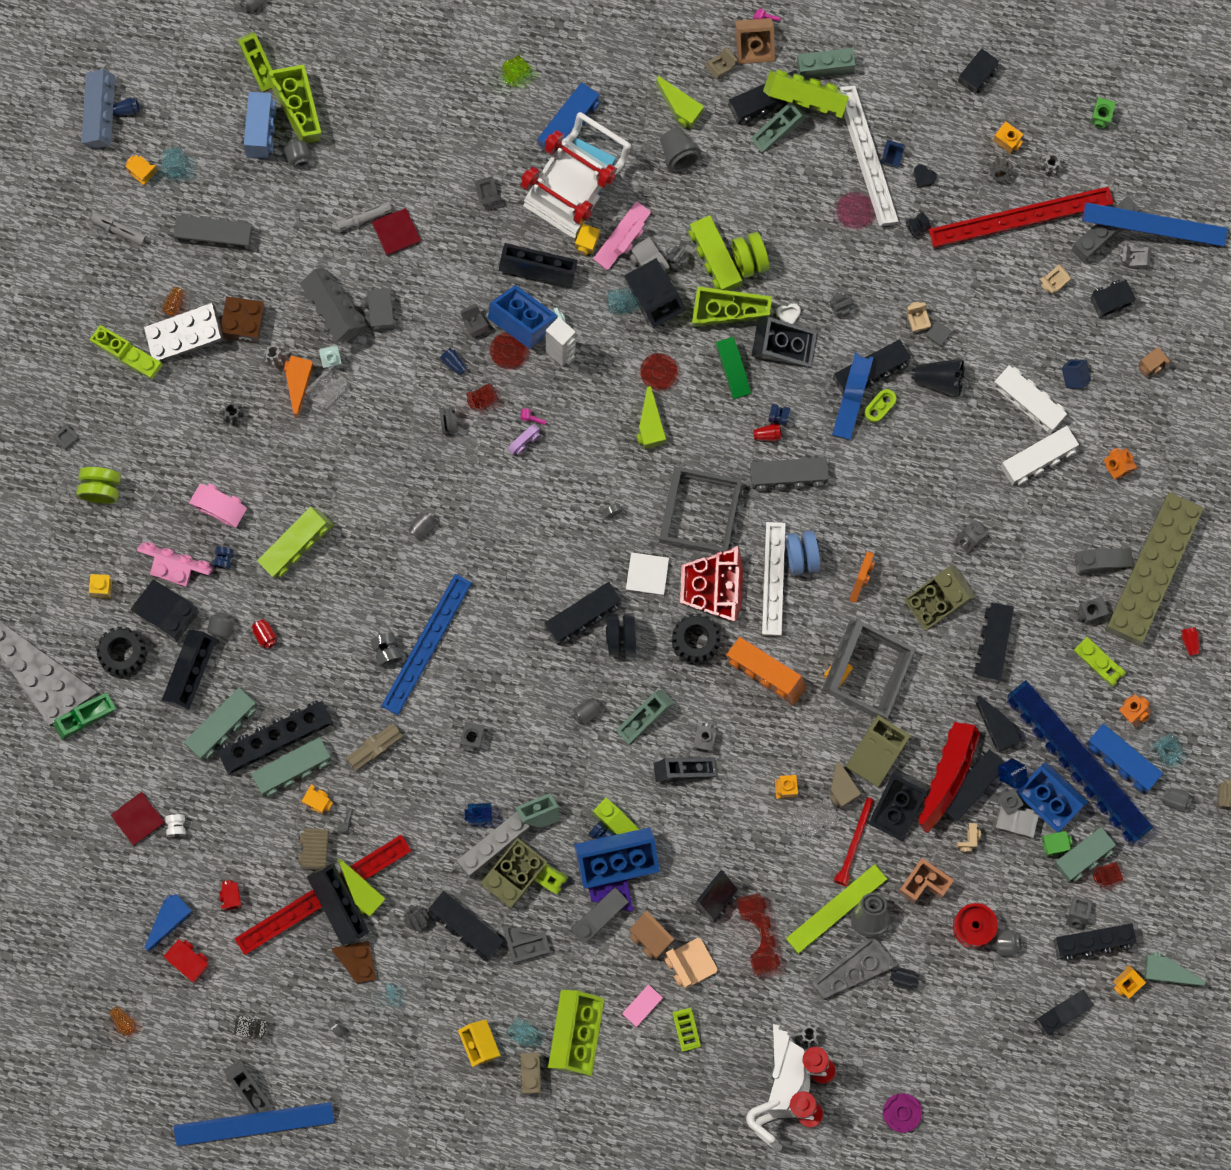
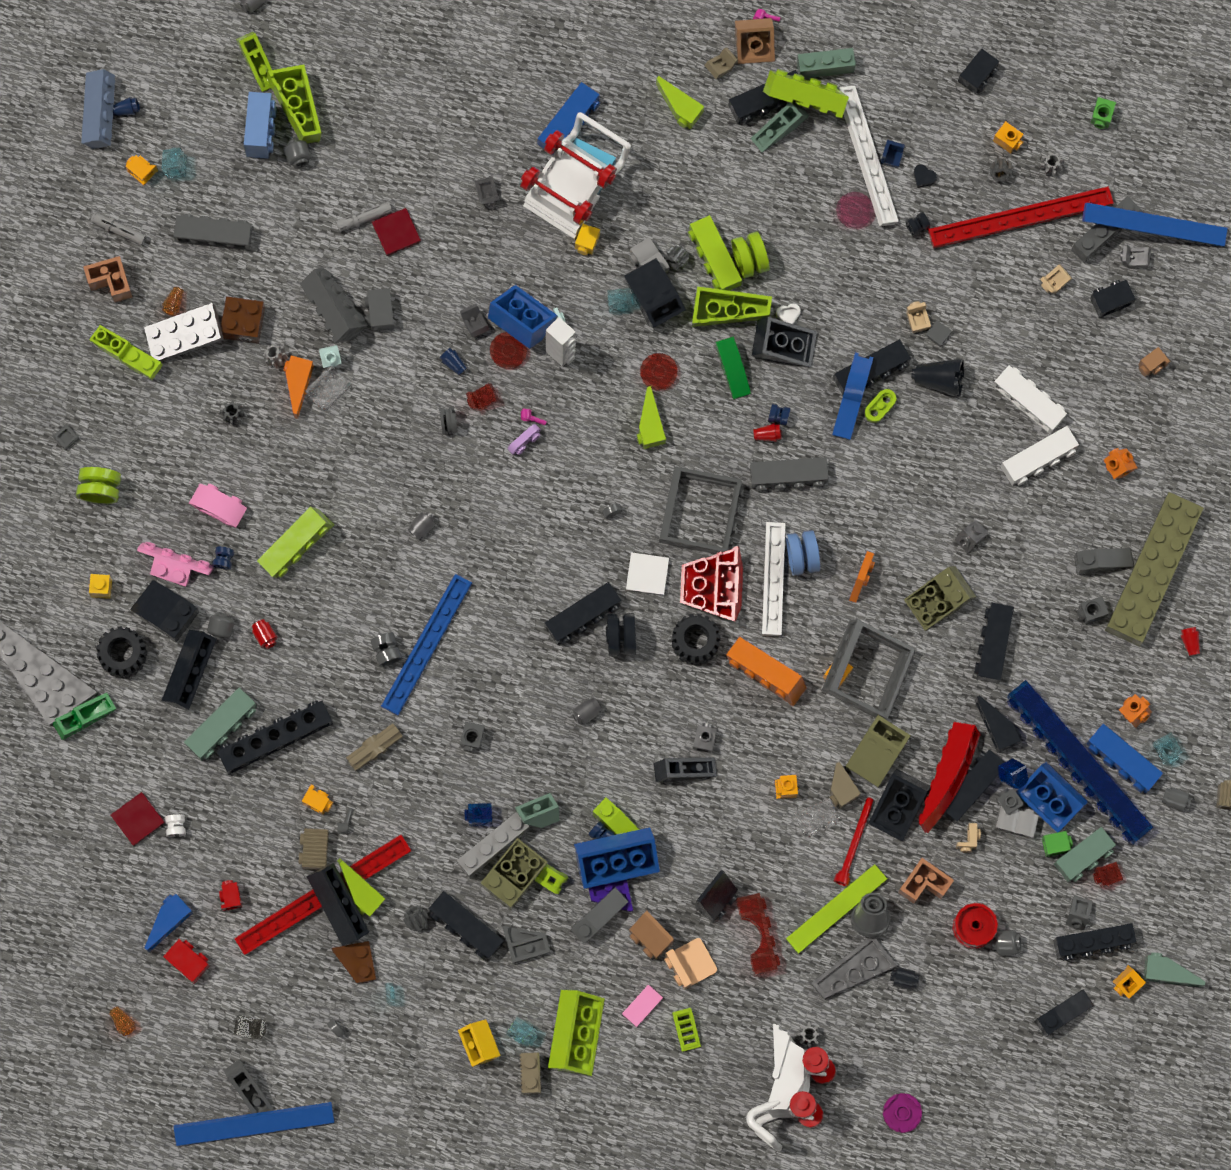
sand green brick [251,737,332,797] -> none
black brick [498,243,578,288] -> none
clear neon green brick [502,54,531,87] -> none
bright pink bracket [593,201,651,270] -> none
sand green slope [616,689,675,745] -> none
dark grey piece [660,128,701,172] -> none
dark grey gear [829,293,853,317] -> none
dark blue panel [1062,359,1091,388] -> none
lime plate [1073,637,1126,687] -> none
none -> nougat brick [83,256,132,303]

